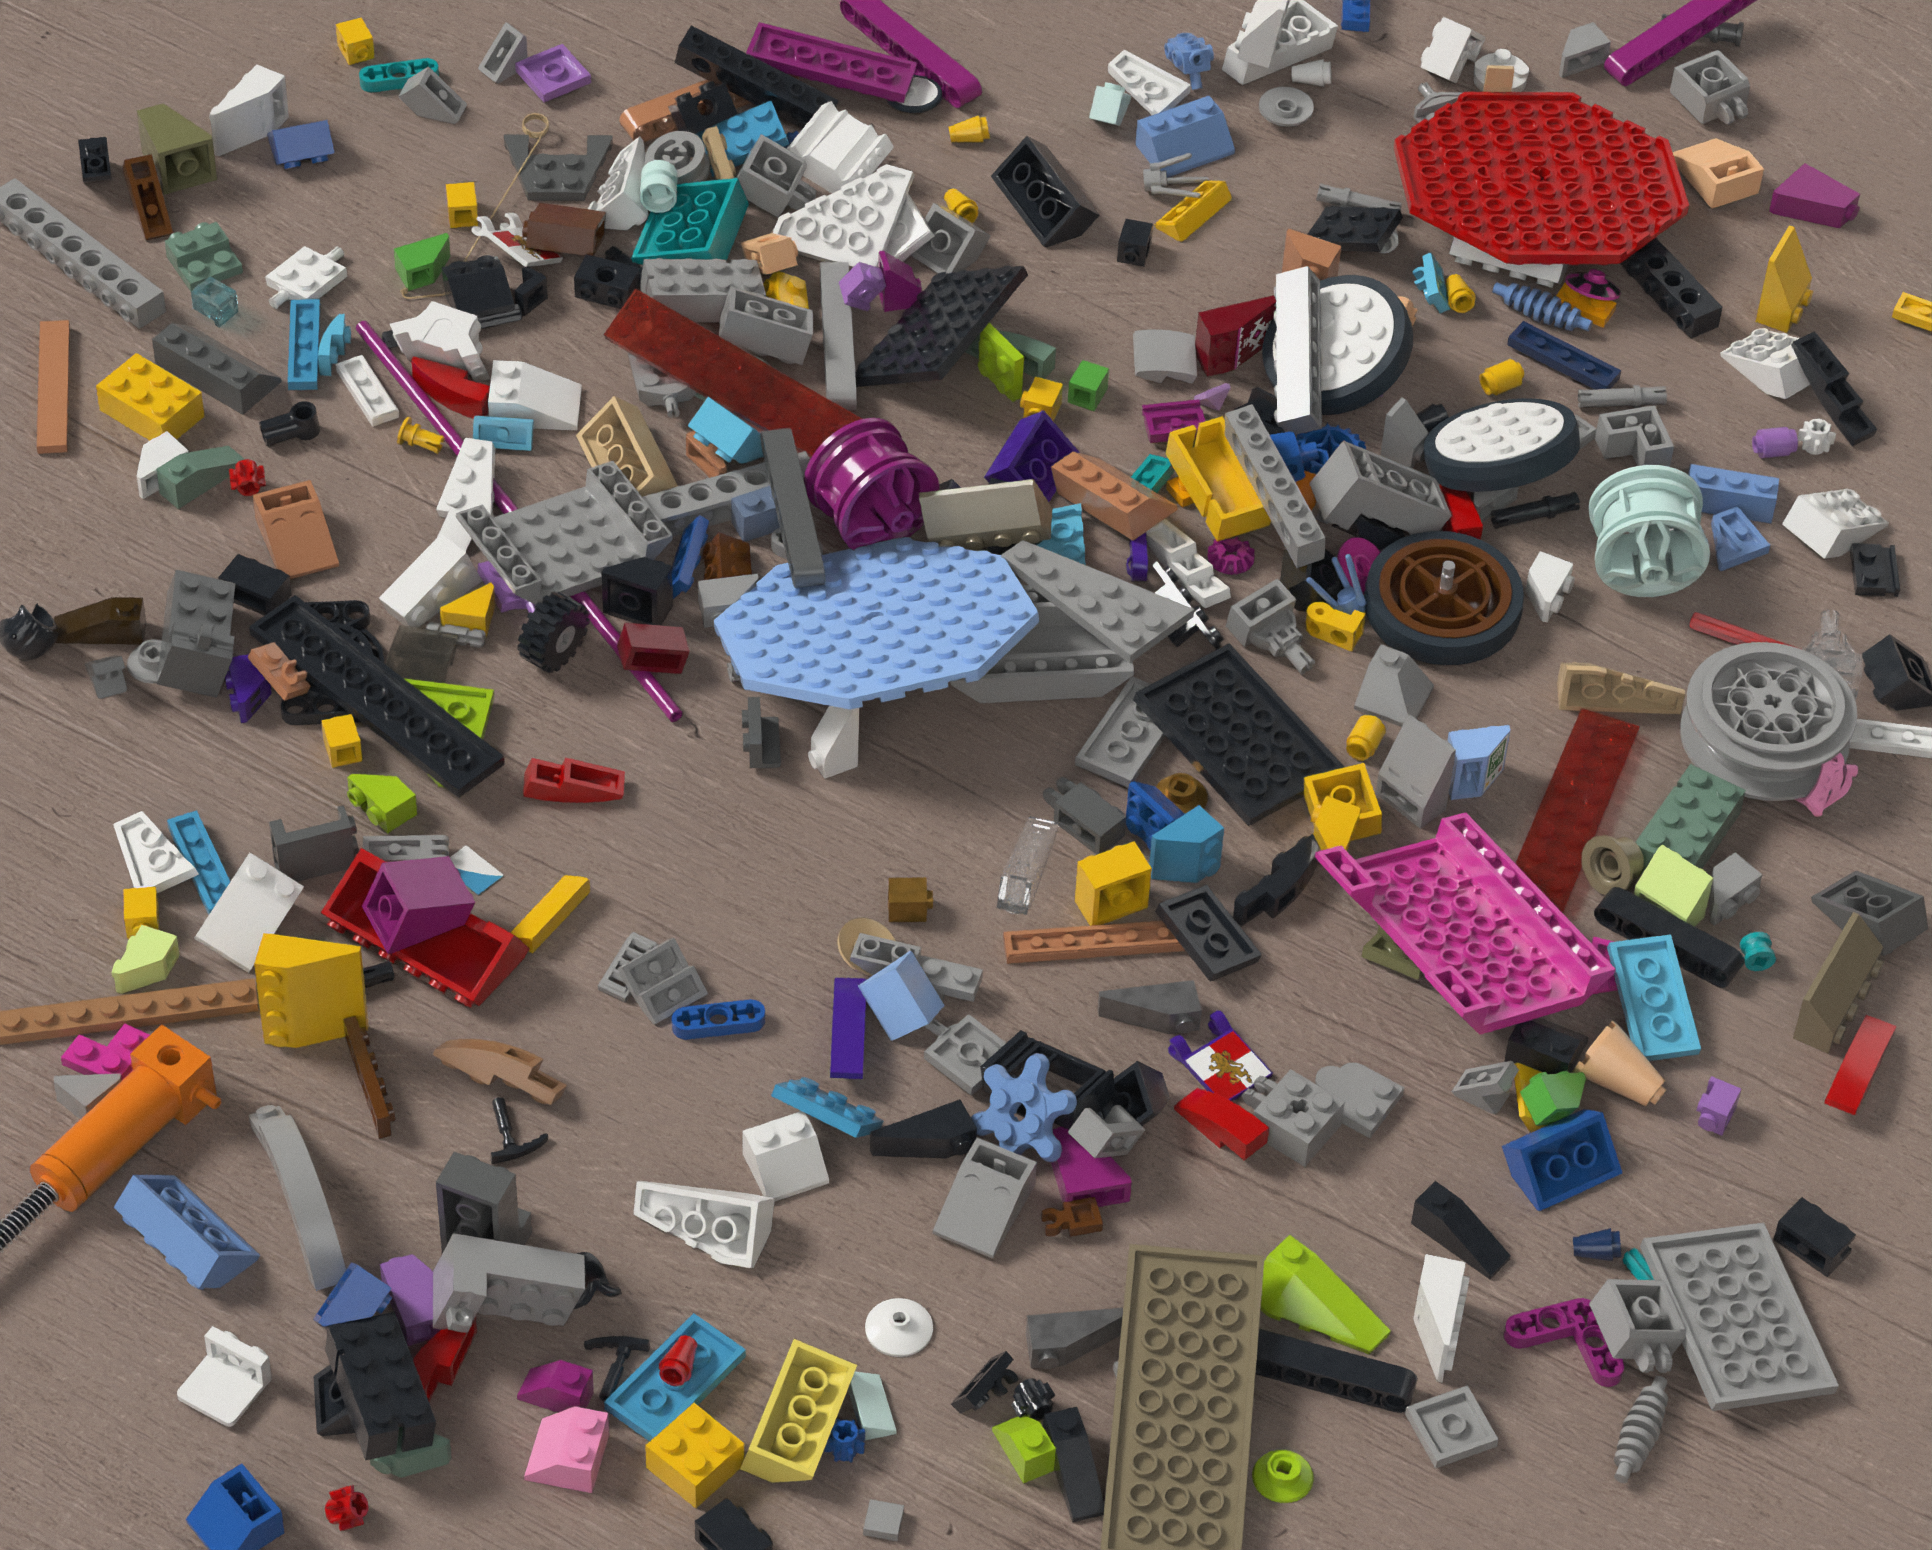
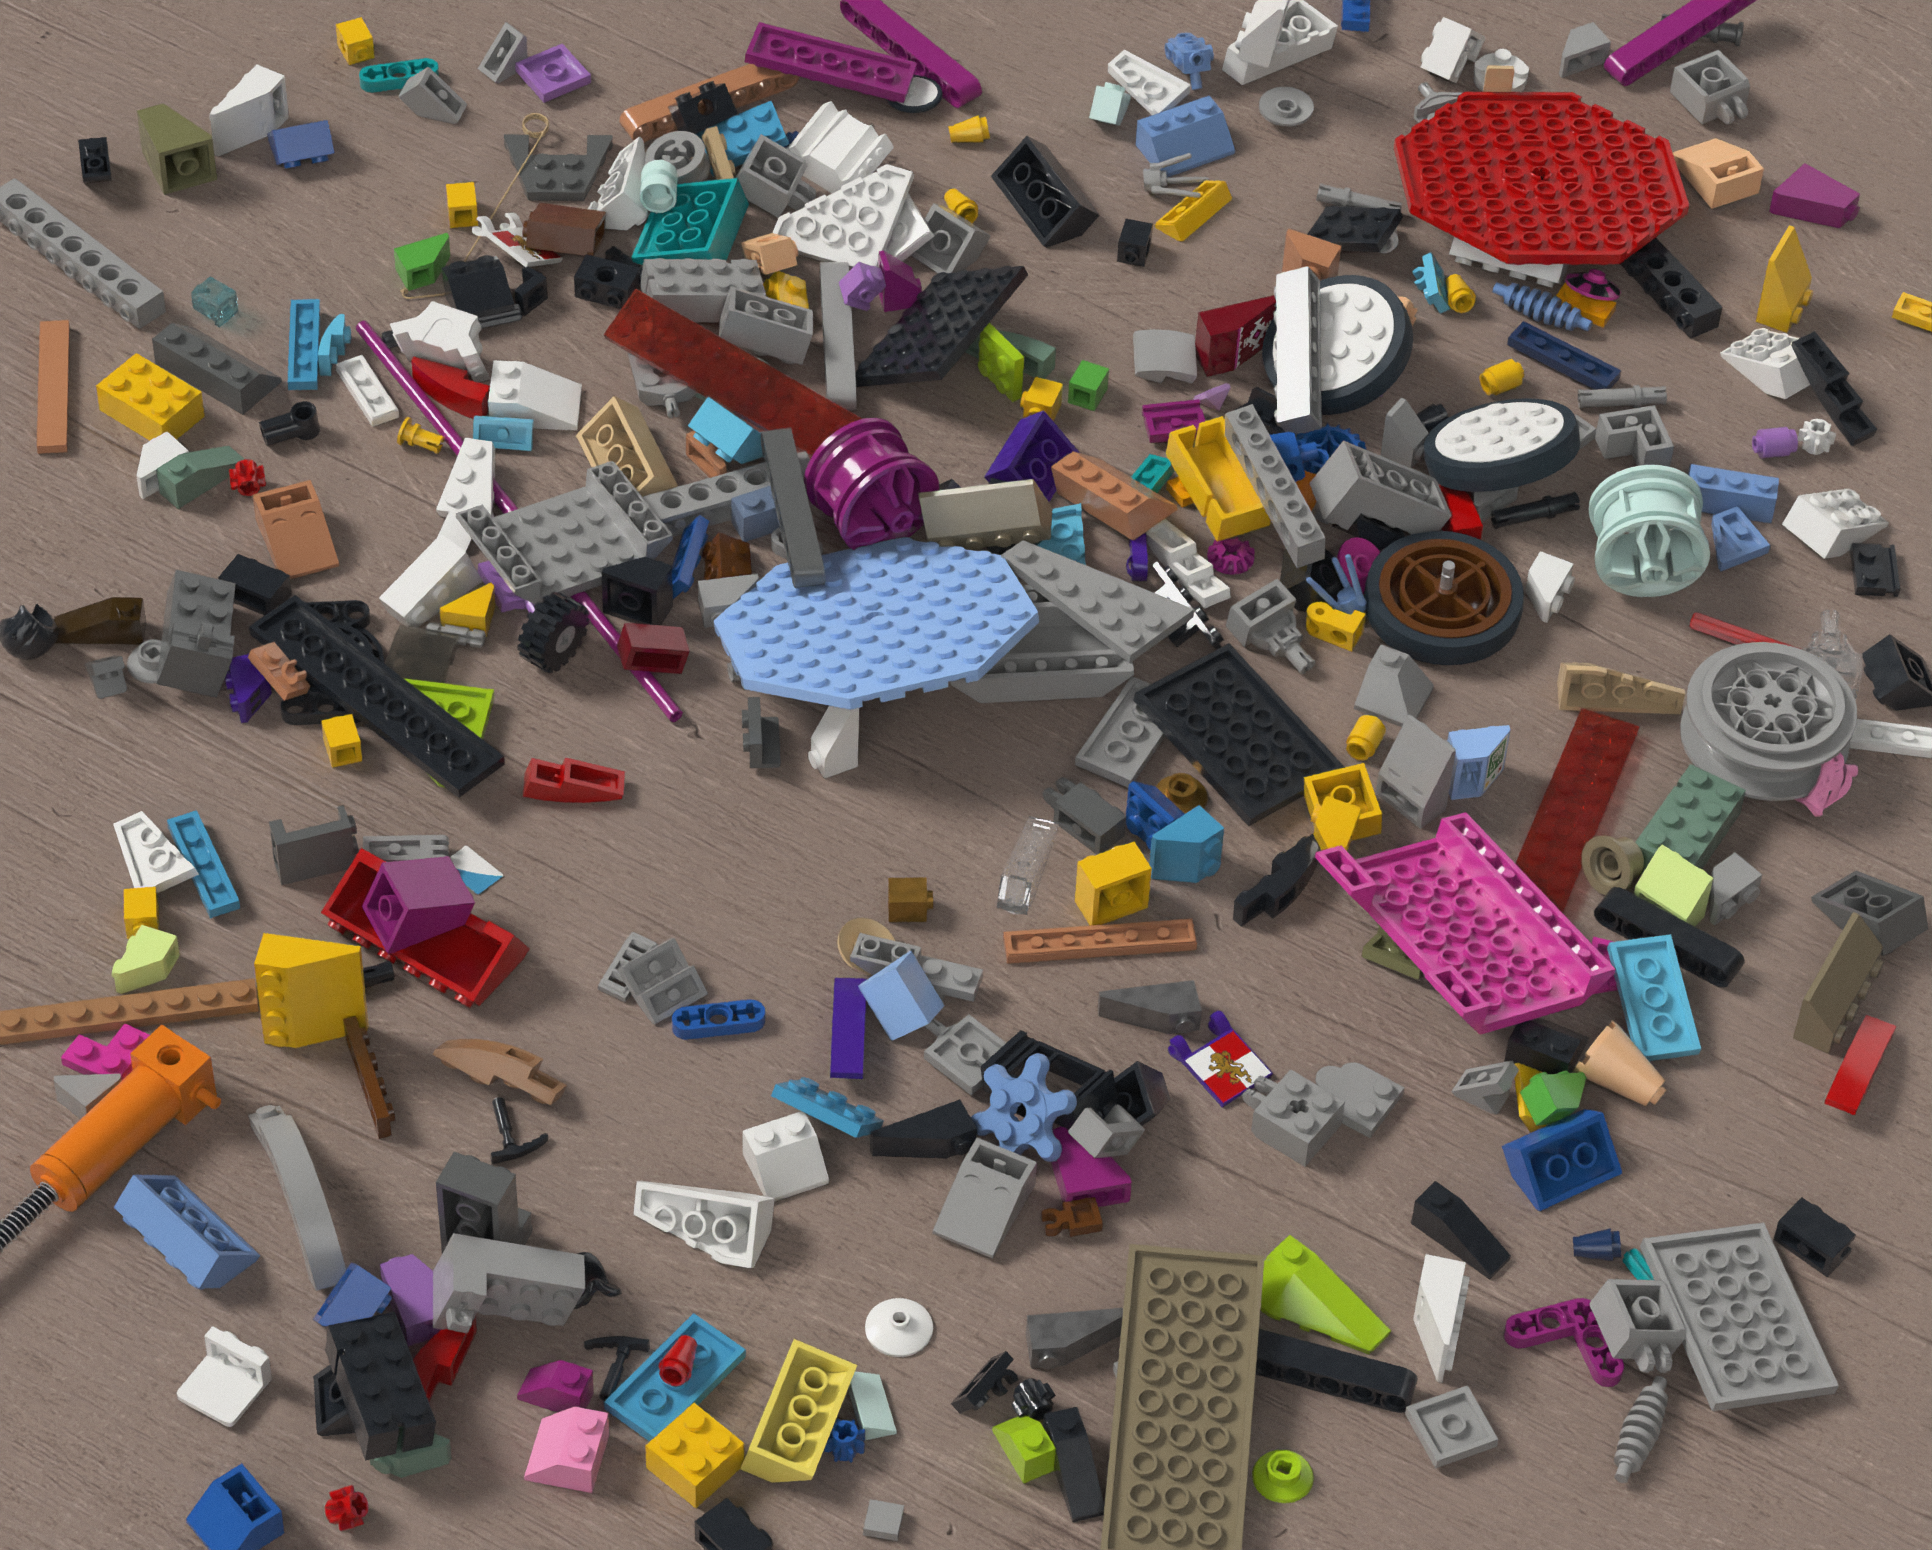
reddish brown slope [123,154,173,241] -> none
sand green plate [165,222,243,292] -> none
white slope [194,852,304,973] -> none
white plate [265,246,347,309] -> none
lime slope [347,774,417,834] -> none
yellow slope [510,875,590,954] -> none
black brick [675,25,839,129] -> none
black plate [1155,885,1262,982] -> none
red slope [1174,1088,1269,1161] -> none
white cone [1292,59,1331,87] -> none
medium lavender brick [1696,1076,1741,1136] -> none
teal wheel [1739,932,1776,971] -> none

